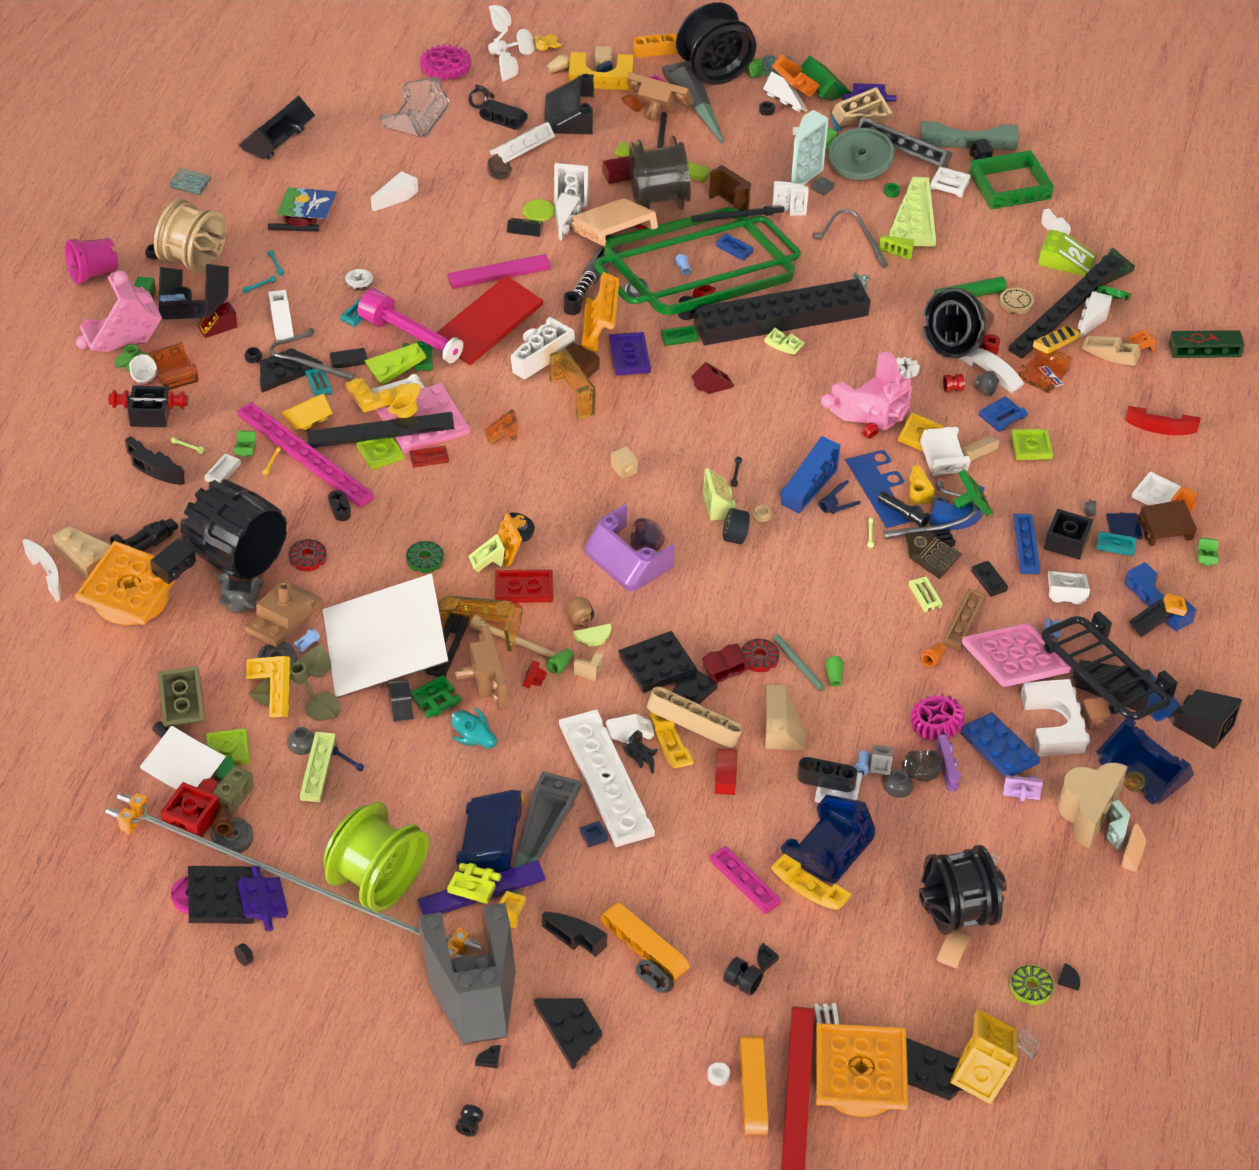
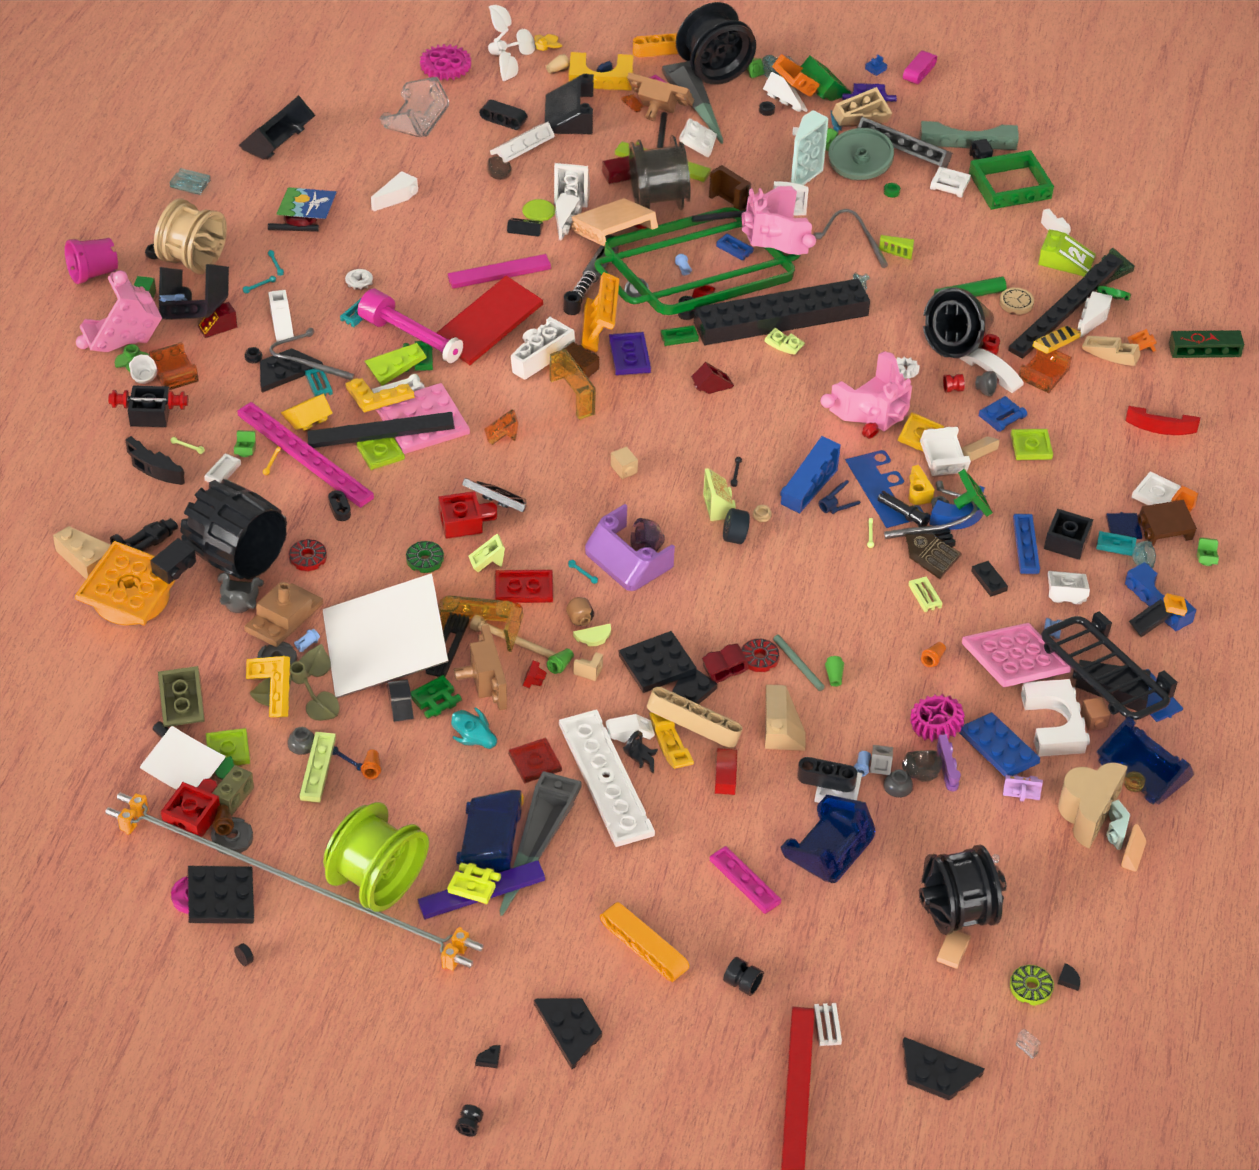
white slope [22,539,61,602] -> none
dark purple plate [237,866,288,931] -> none
black tile [330,348,367,369] -> none
yellow piece [388,383,421,418] -> none
clear red tile [410,445,449,468] -> none
dark grey wedge [418,903,516,1044] -> none
black piece [468,84,495,109] -> none
light orange plate [497,512,535,567] -> none
yellow bracket [499,891,526,928] -> none
black slope [542,912,607,957] -> none
dark blue plate [580,821,608,848] -> none
tan brick [595,46,611,70] -> none
black beam [636,960,674,993] -> none
white tile [707,1062,730,1086] -> none
light orange beam [740,1036,768,1135] -> none
black tile [757,943,779,972] -> none
yellow slope [771,854,852,910] -> none
dark grey plate [811,176,835,196] -> none
light orange piece [815,1023,908,1117] -> none
yellowish green wing [885,177,936,247] -> none
medium nougat tile [942,589,987,651] -> none
yellow bracket [951,1008,1018,1104] -> none
sticker [1039,366,1064,387] -> none
dark grey plate [1084,499,1096,517] -> none
black slope [1173,689,1242,749] -> none
none -> orange cone [361,749,381,779]
none -> red brick [438,491,498,539]
none -> wing [462,478,526,512]
none -> clear red tile [508,737,562,784]
none -> teal hinge [568,560,598,584]
none -> white plate [679,118,717,158]
none -> bright pink piece [741,186,816,255]
none -> blue tile [865,55,887,76]
none -> dark pink beam [903,50,937,85]
none -> clear light blue hair [1132,540,1156,568]

